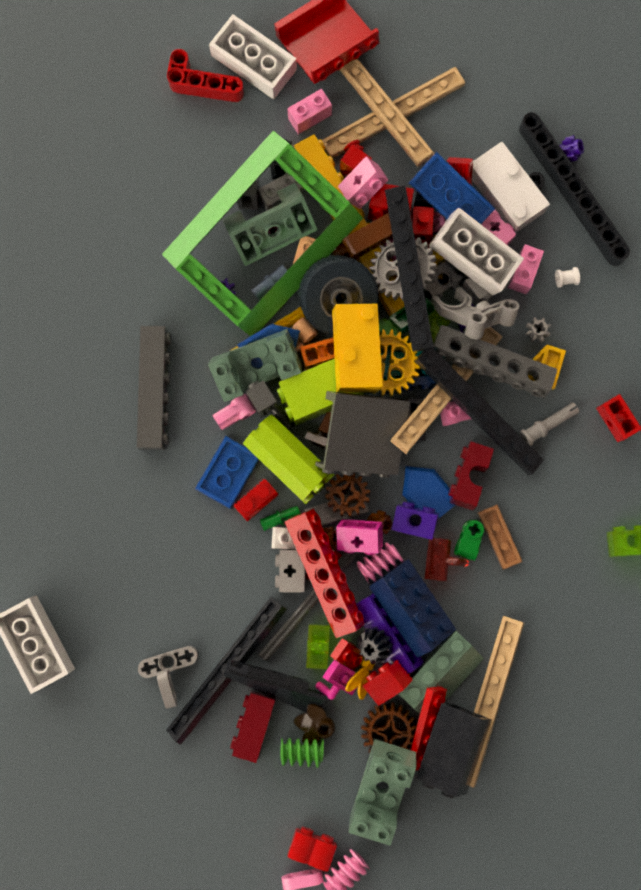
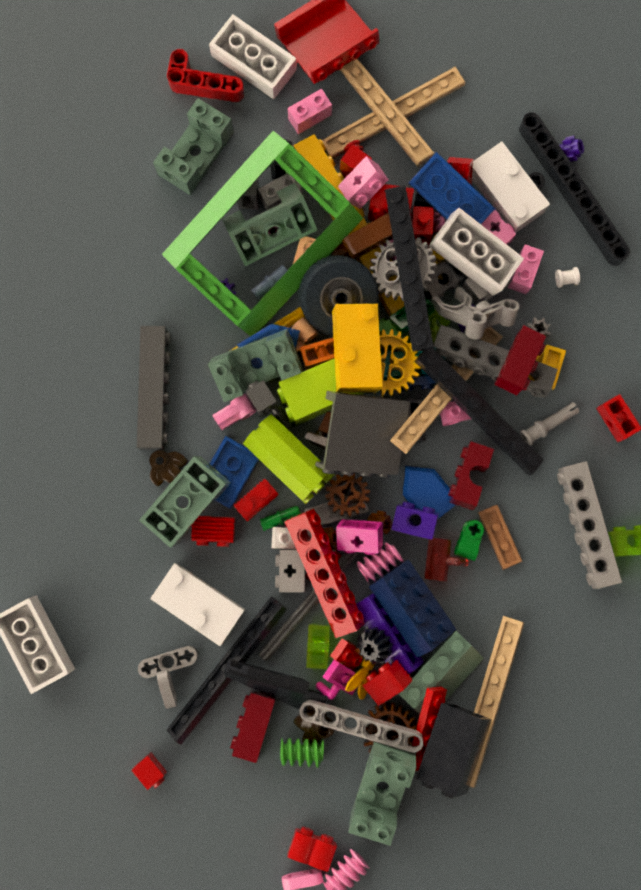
none -> red brick [131,752,167,790]
none -> sand green plate [139,456,231,548]
none -> dark brown plate [149,450,188,487]
none -> white brick [150,563,246,646]
none -> sand green plate [153,98,234,195]
none -> red brick [191,516,236,547]
none -> light grey beam [300,700,424,753]
none -> dark red brick [494,325,546,396]
none -> light grey brick [557,461,622,589]

